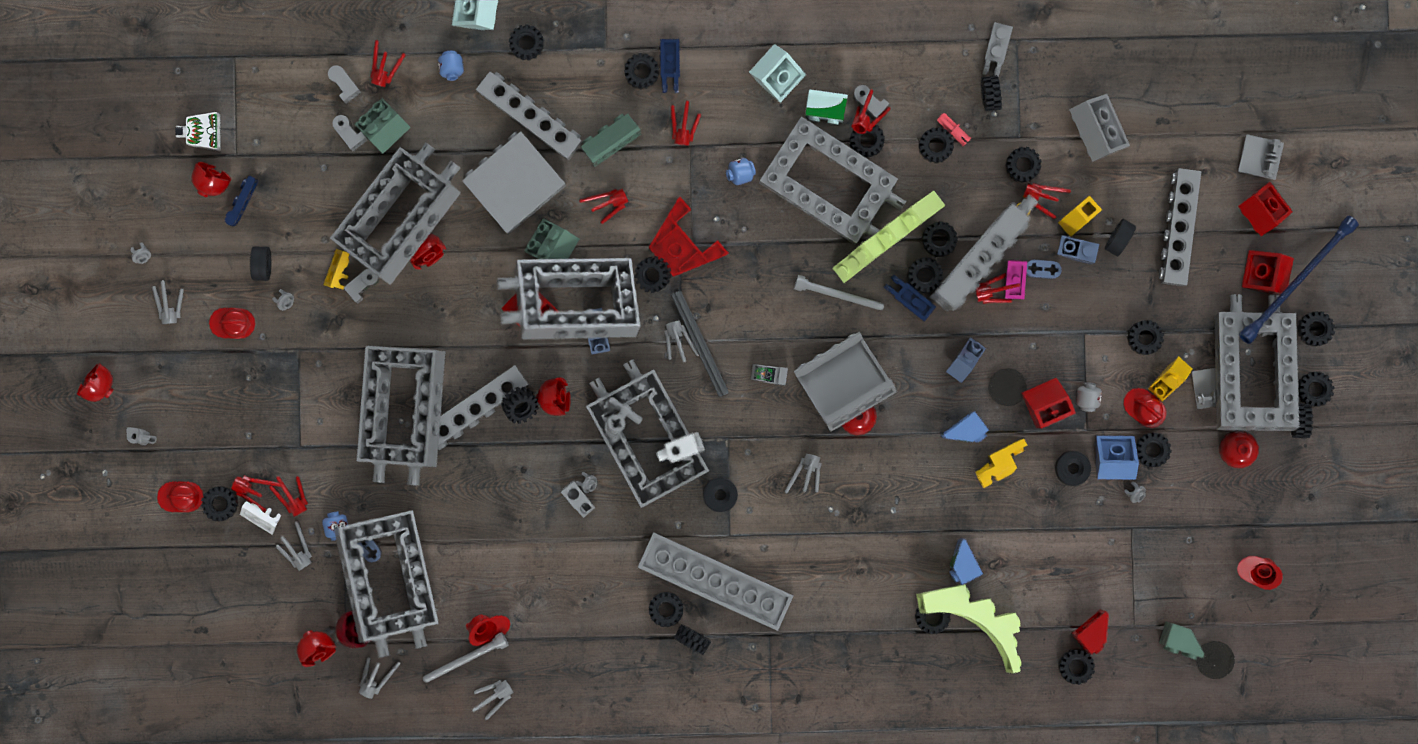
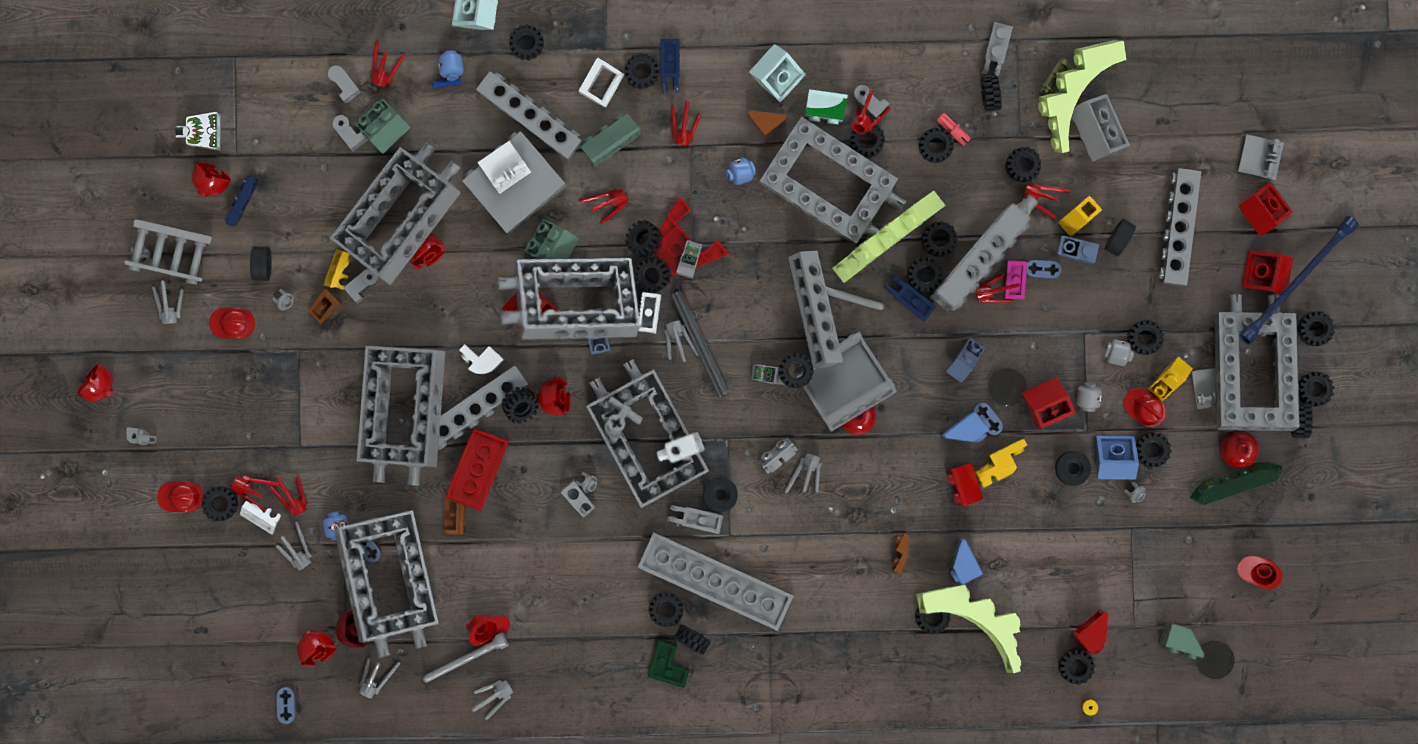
none -> light grey fence [125,219,212,285]
none -> sand blue beam [277,686,296,724]
none -> dark orange slope [308,289,343,325]
none -> blue piece [432,78,462,88]
none -> dark orange hinge [443,495,466,534]
none -> red tile [445,427,509,512]
none -> white brick [460,344,504,374]
none -> white hinge [478,141,531,194]
none -> white tile [579,58,624,108]
none -> black tyre [625,220,663,258]
none -> white brick [639,292,661,334]
none -> dark green tile [648,640,690,688]
none -> light grey hinge [667,505,723,534]
none -> leg [676,240,702,279]
none -> dark orange slope [748,110,787,138]
none -> light grey hinge [758,437,797,474]
none -> black tyre [778,353,814,388]
none -> light grey brick [788,251,843,369]
none -> dark orange slope [892,533,909,575]
none -> red slope [946,463,983,507]
none -> sand blue beam [973,403,1003,435]
none -> yellowish green arch [1038,40,1126,153]
none -> olive hinge [1040,57,1075,95]
none -> yellow piece [1082,699,1098,715]
none -> light grey head [1104,339,1134,366]
none -> clear green brick [1190,462,1282,505]

